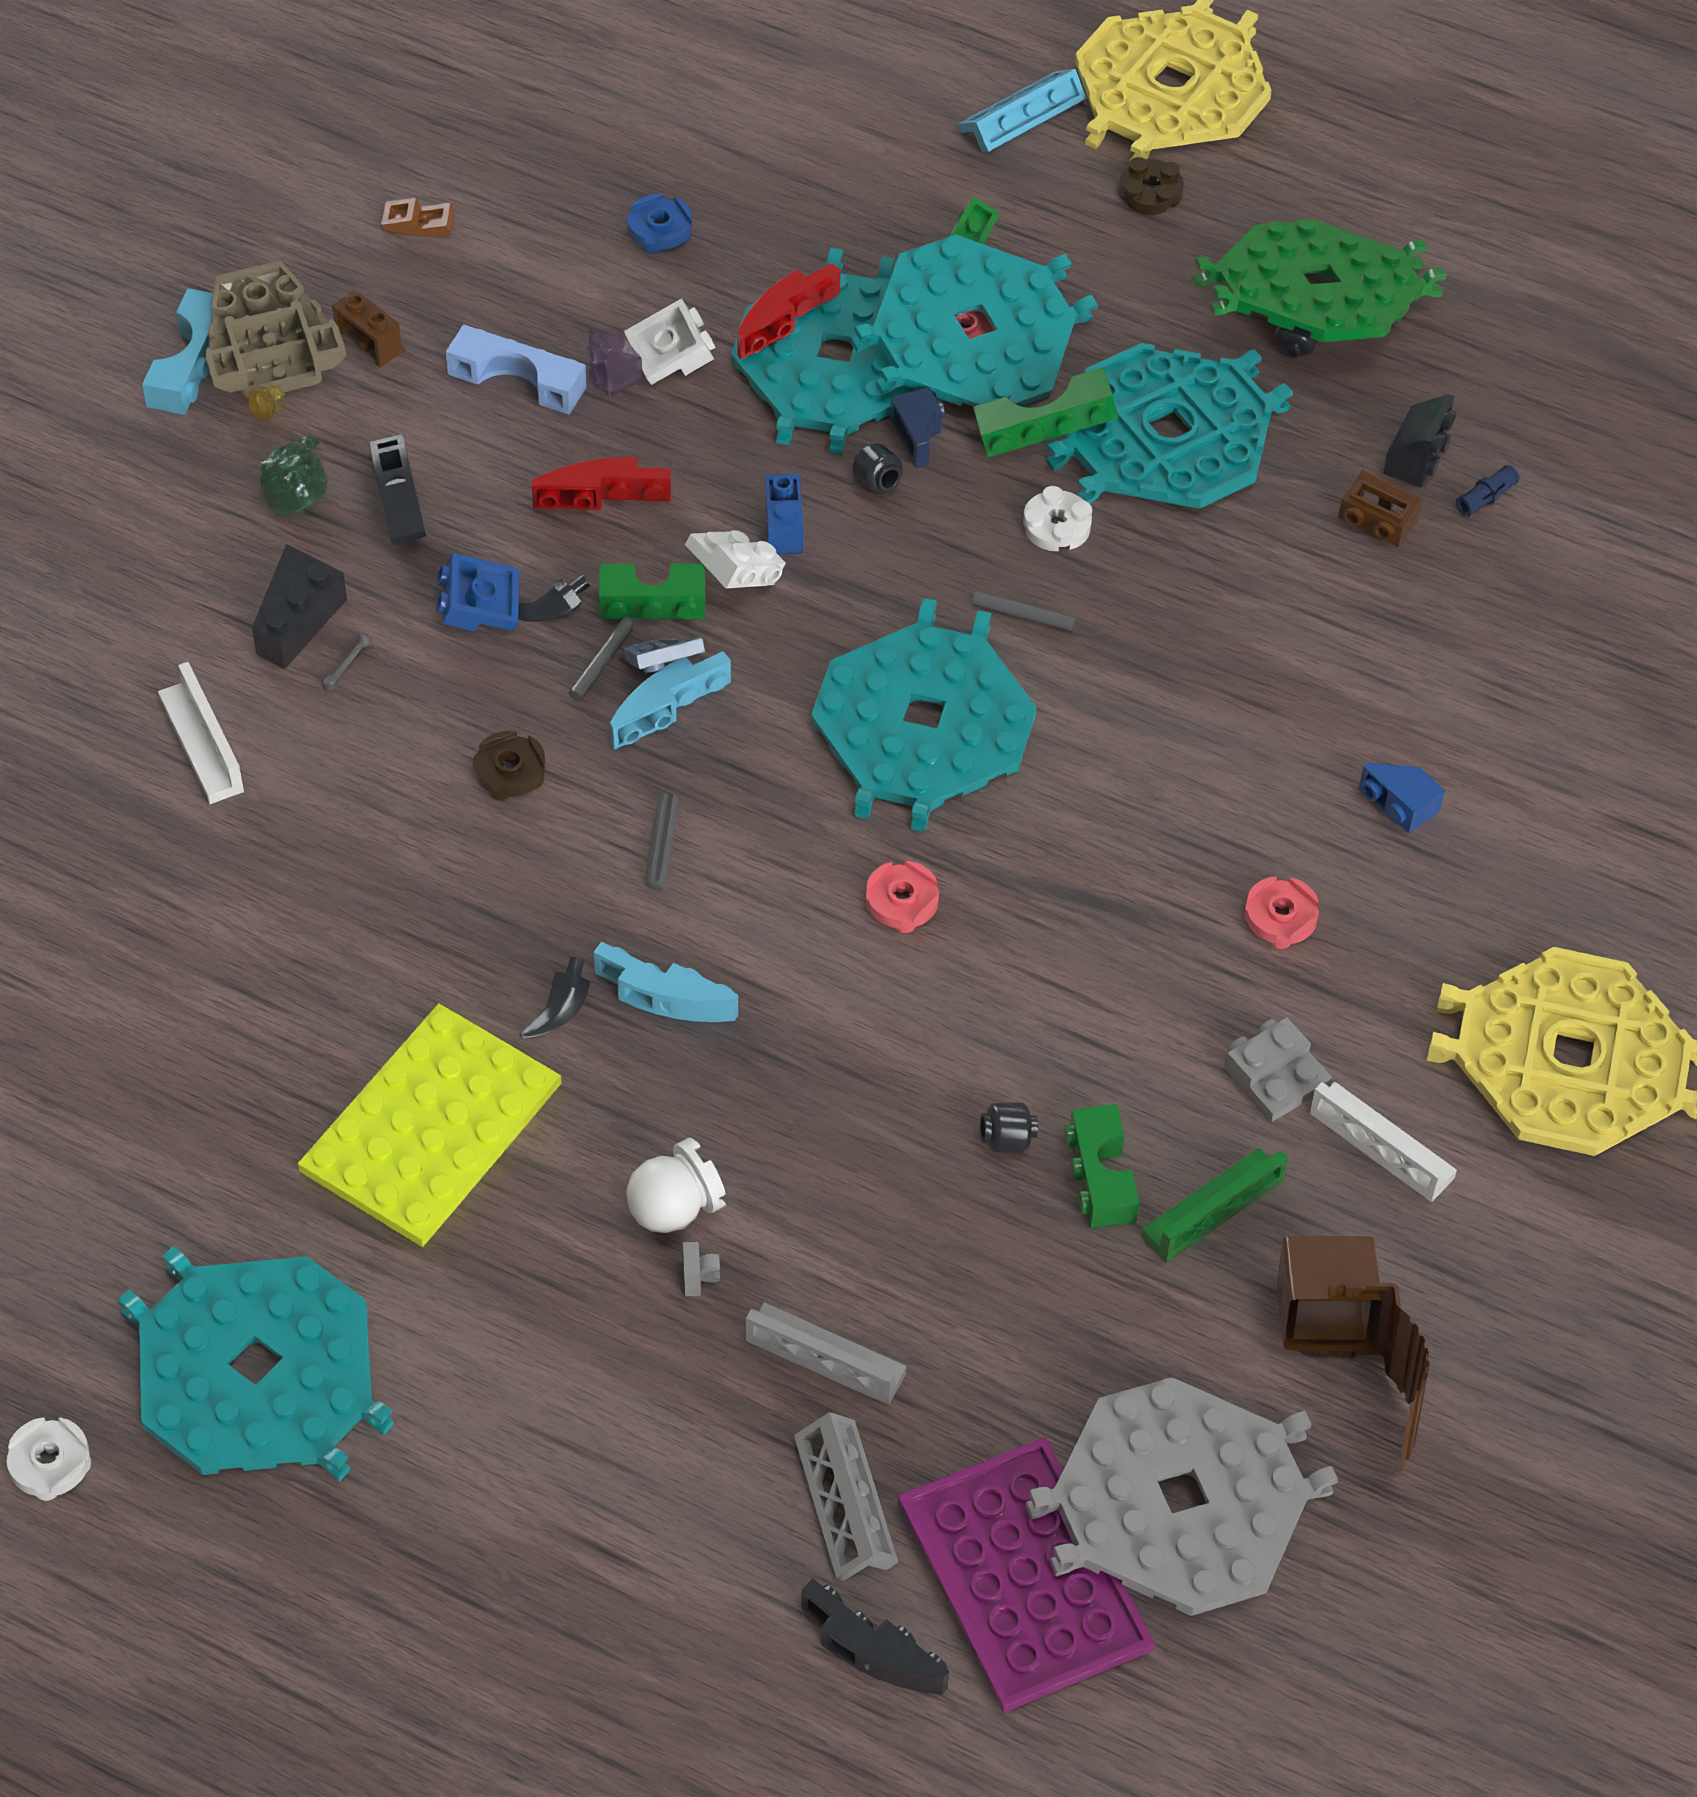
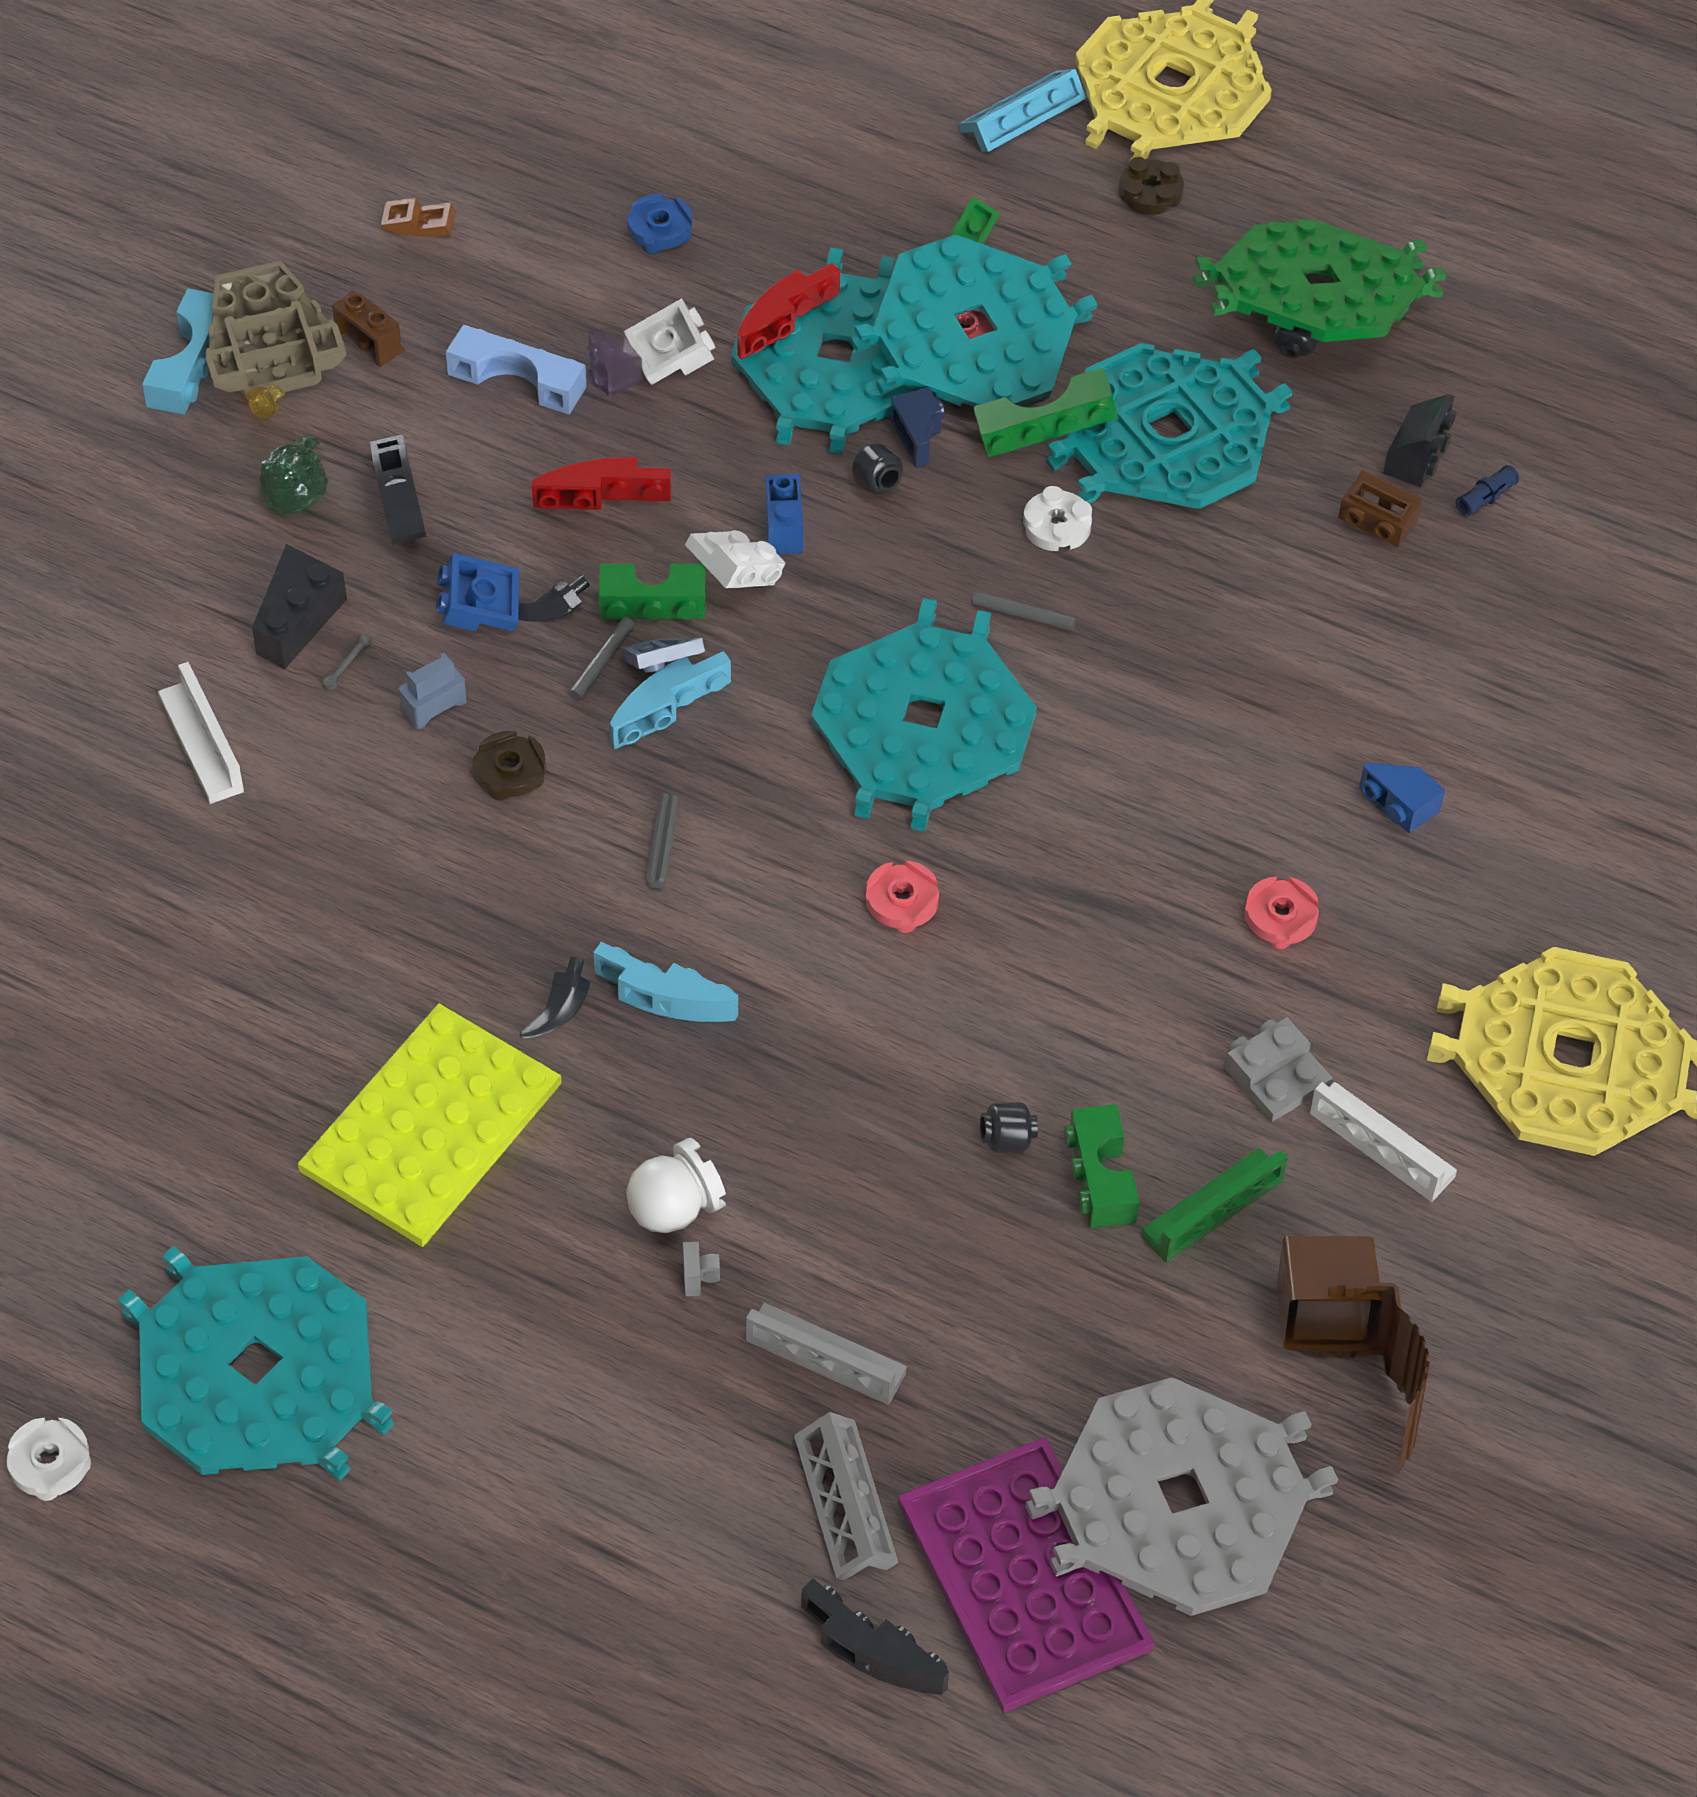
none -> sand blue piece [399,653,467,729]

